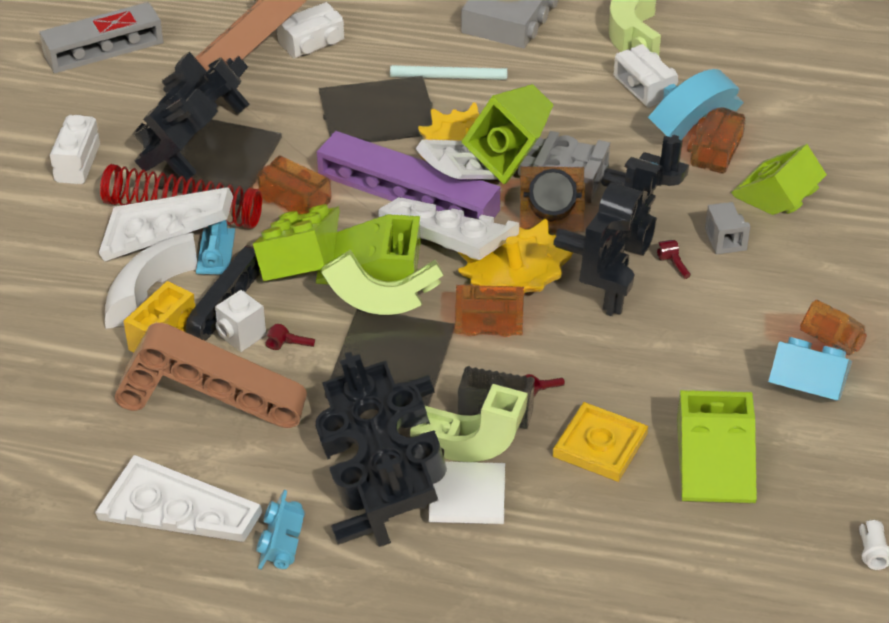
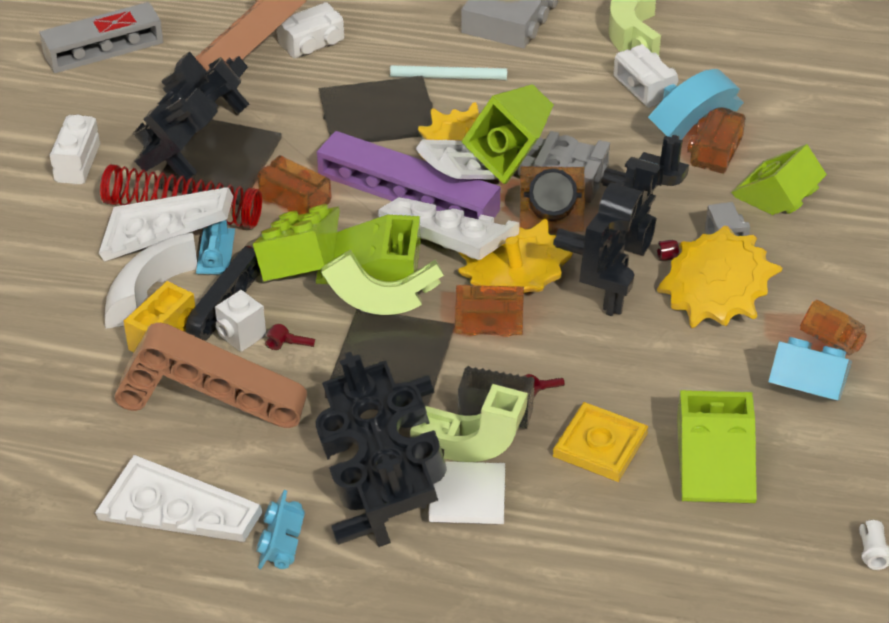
none -> yellow piece [657,226,783,328]

